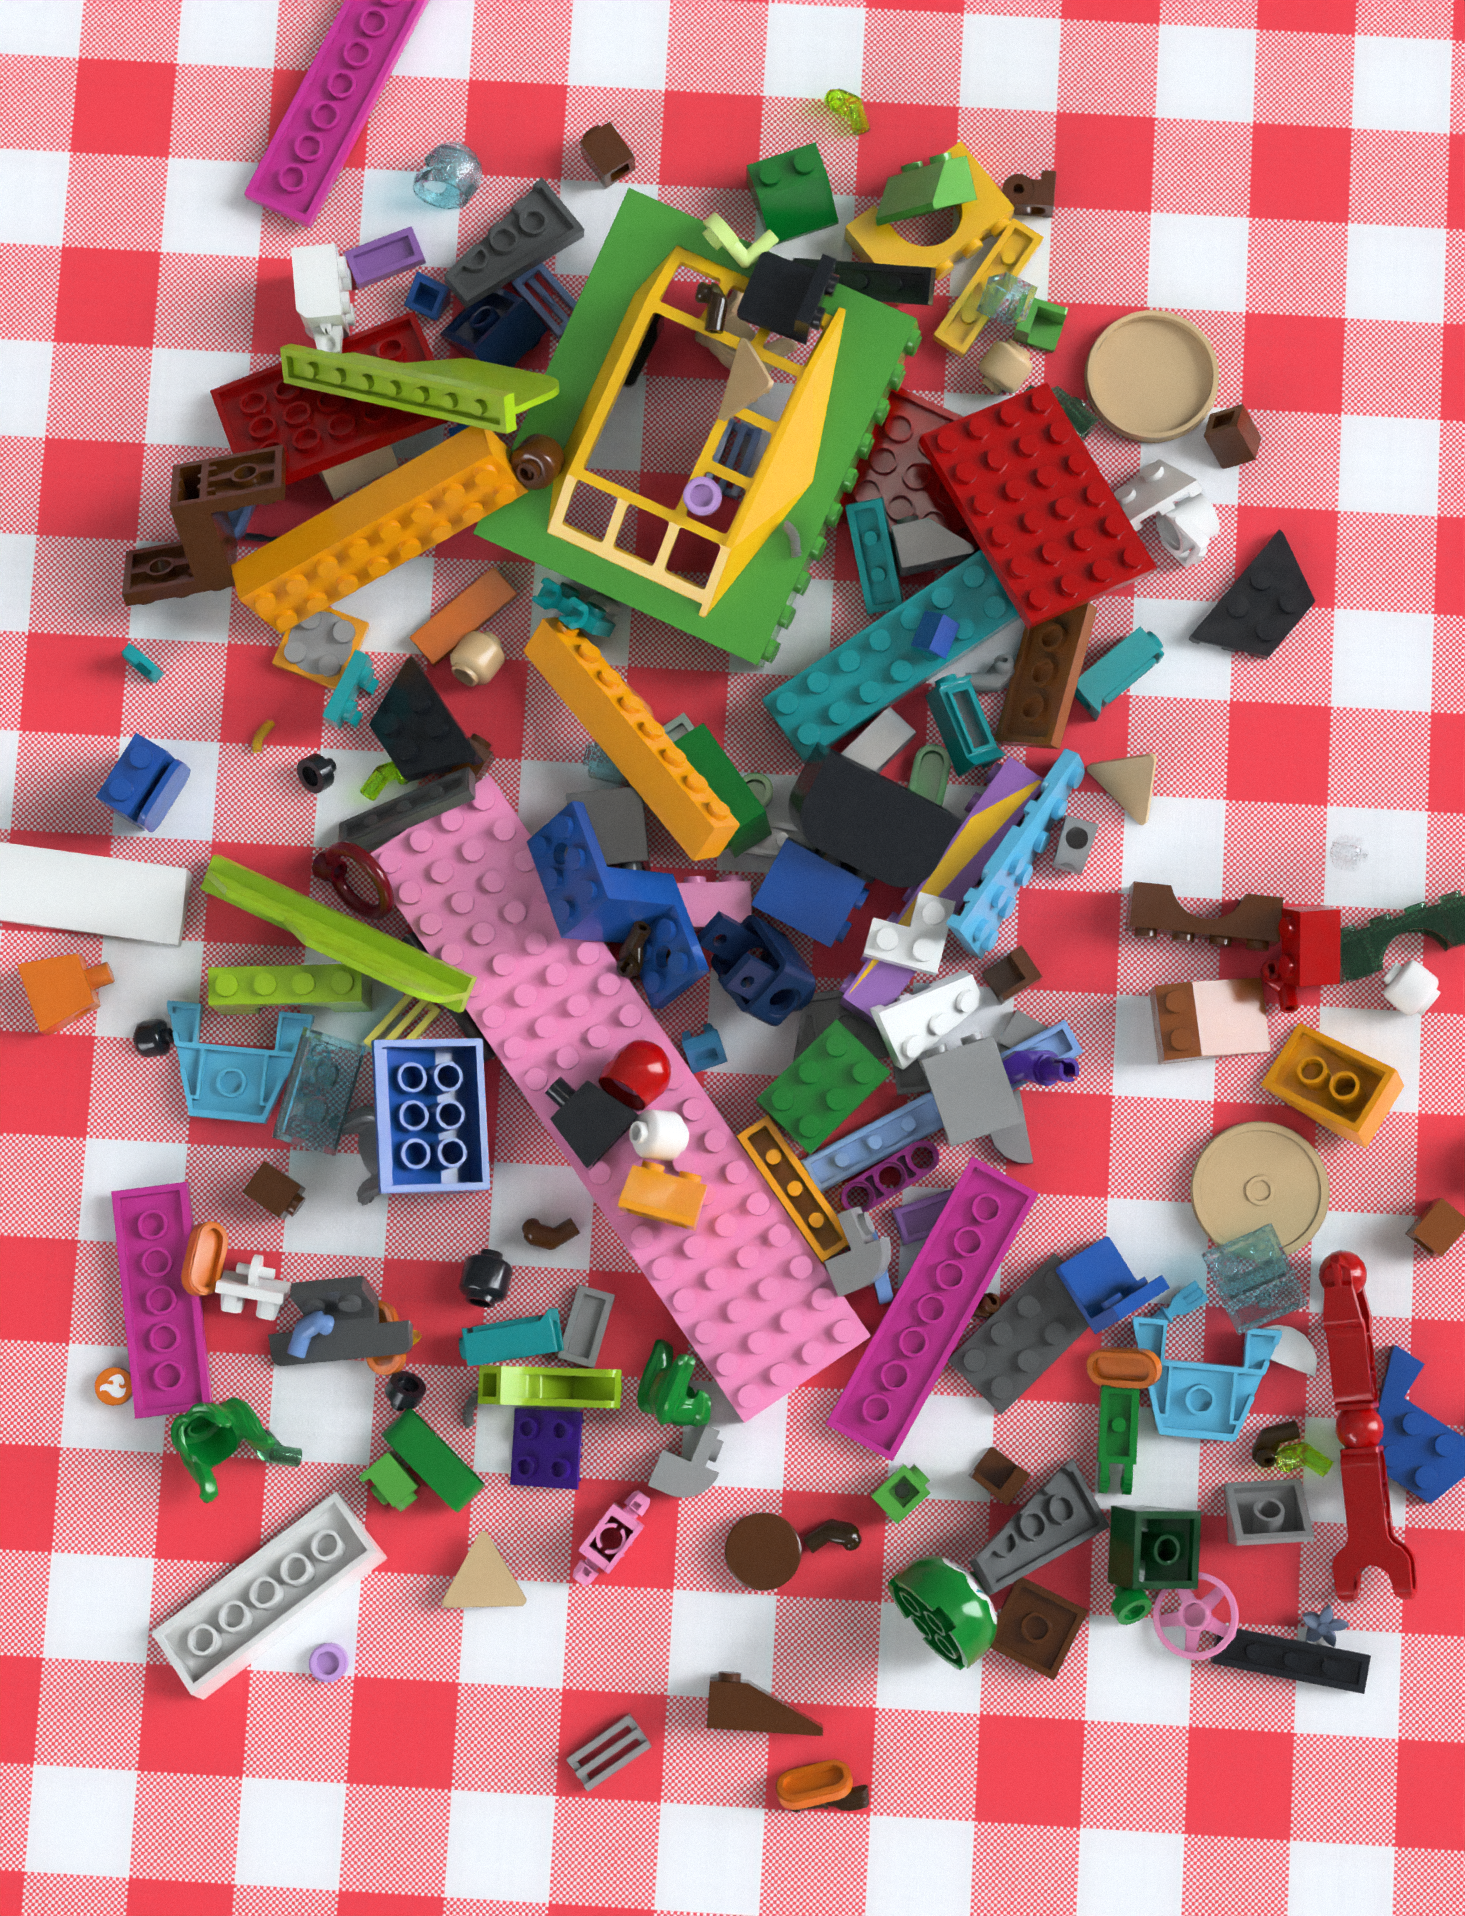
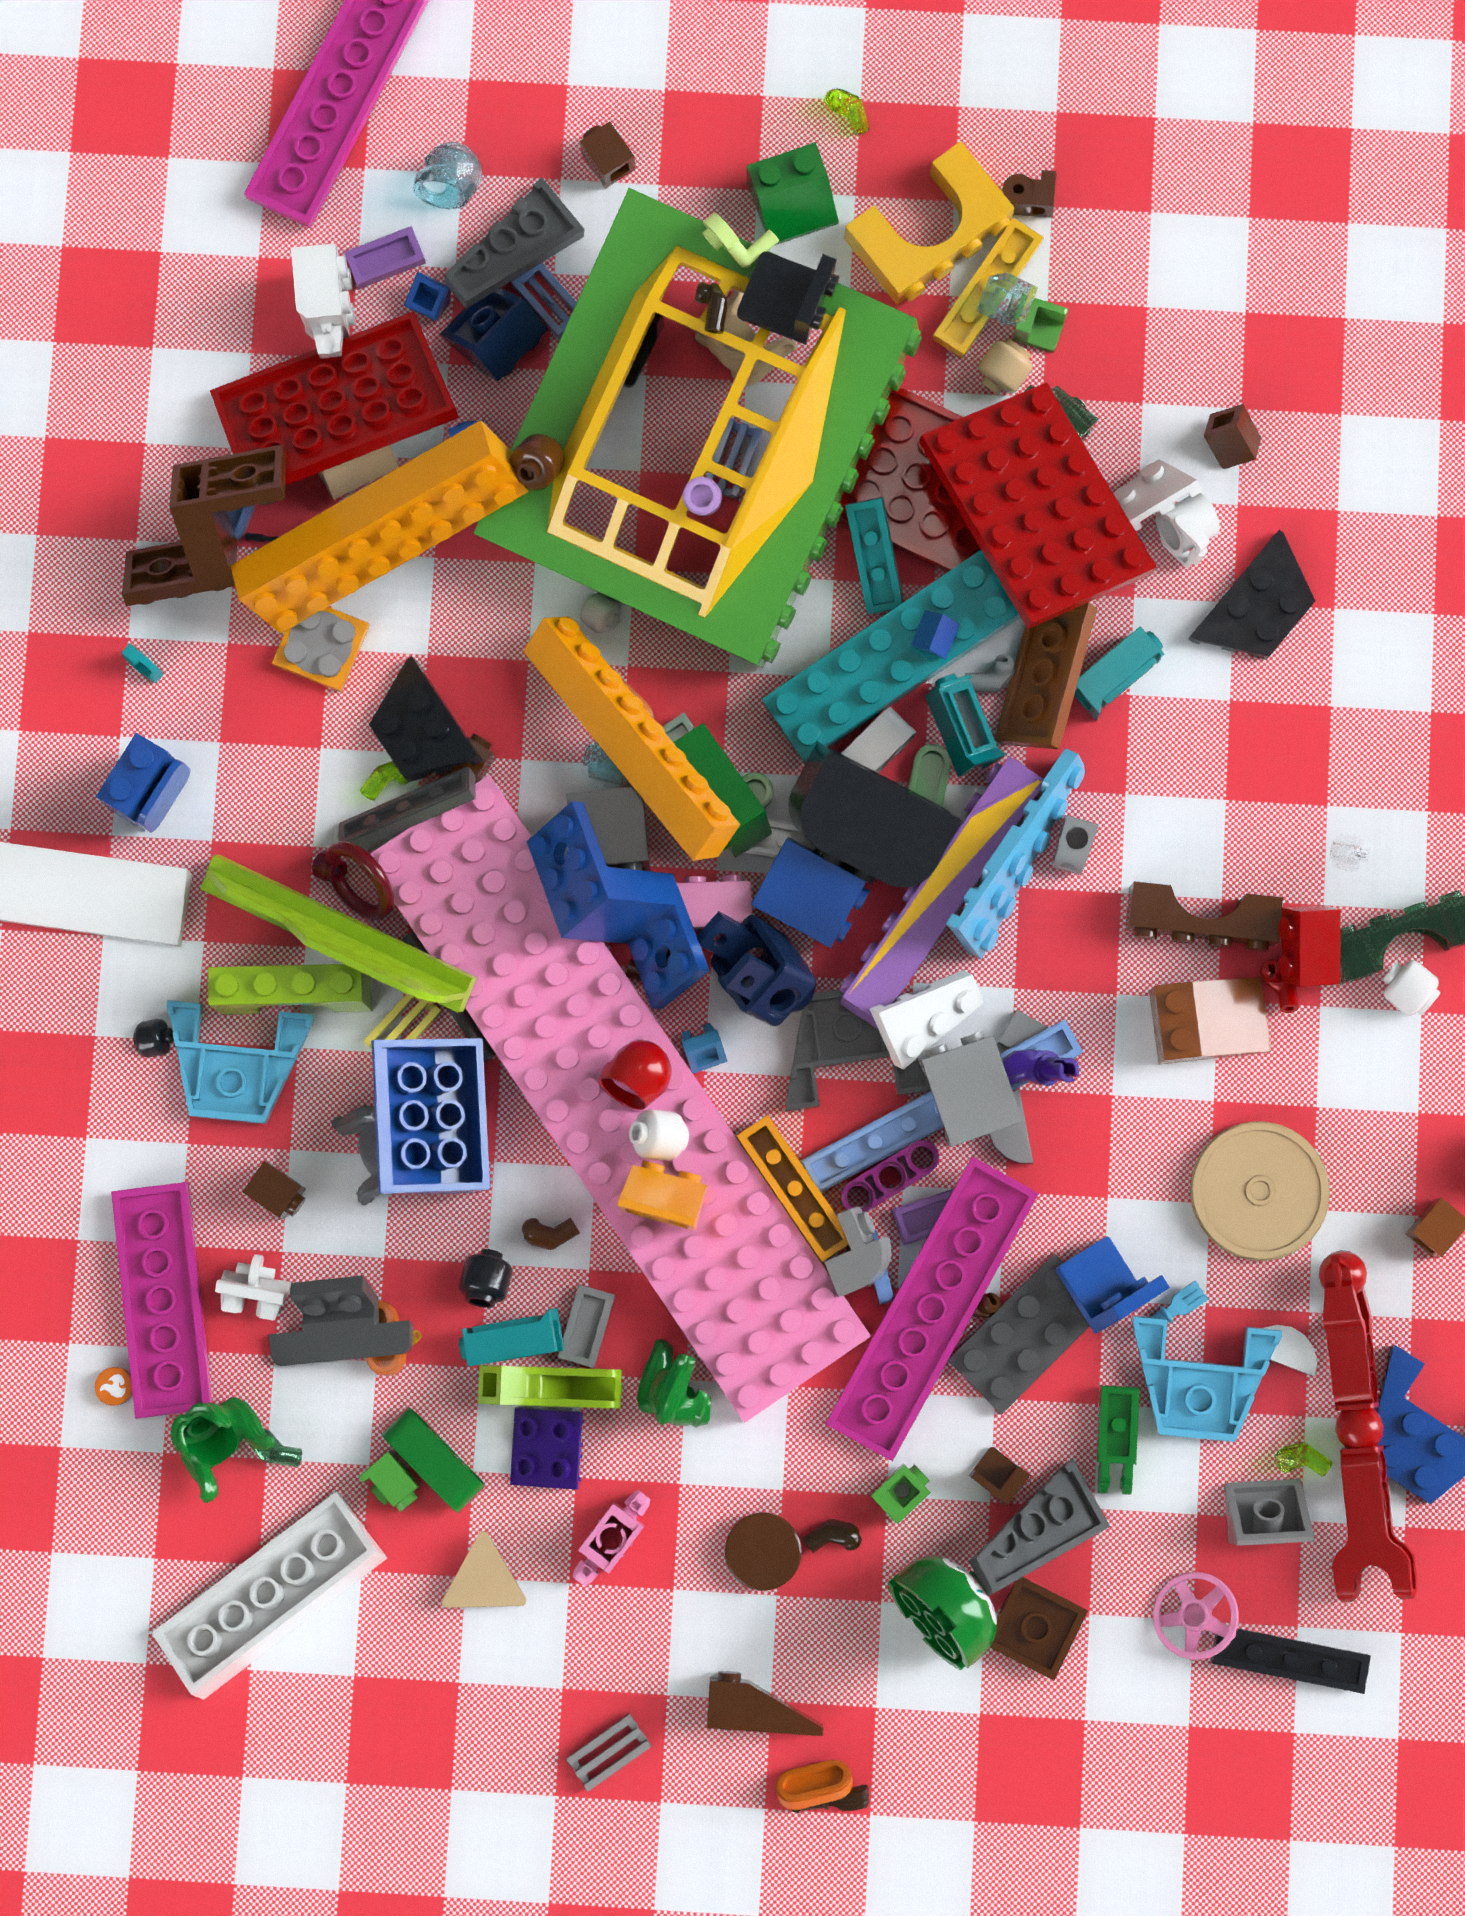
orange torso [17,953,115,1035] -> none
orange tile [181,1221,228,1296] -> none
yellow leg [251,719,275,753] -> none
clear light blue slope [272,1027,366,1156] -> none
lime piece [280,343,559,434] -> none
medium blue arm [287,1311,334,1358] -> none
black tile [297,753,337,793] -> none
lavender tile [309,1642,349,1683] -> none
teal plate [322,649,380,729] -> none
black tile [385,1371,426,1411] -> none
orange tile [409,566,518,667] -> none
tan head [450,631,505,687] -> none
light grey leg [462,1391,478,1428] -> none
teal plate [532,578,616,637] -> none
black torso [545,1077,638,1171] -> none
dark brown arm [616,921,651,978] -> none
light grey brick [648,1425,724,1498] -> none
tan piece [718,338,773,421] -> none
green brick [756,1019,891,1156] -> none
light grey leg [782,520,802,557] -> none
black plate [793,258,936,306] -> none
white plate [862,892,956,976] -> none
bright green slope [875,152,977,226] -> none
dark grey slope [890,516,975,577] -> none
reddish brown panel [983,945,1042,1005] -> none
tan brick [1084,310,1219,443] -> none
orange tile [1086,1347,1162,1389] -> none
tan piece [1087,753,1157,825] -> none
dark green slope [1108,1505,1201,1589] -> none
green tile [1111,1586,1152,1625] -> none
clear light blue slope [1202,1223,1309,1335] -> none
dark brown arm [1252,1420,1300,1468] -> none
light orange slope [1261,1023,1404,1148] -> none
sand blue plant [1302,1604,1349,1647] -> none

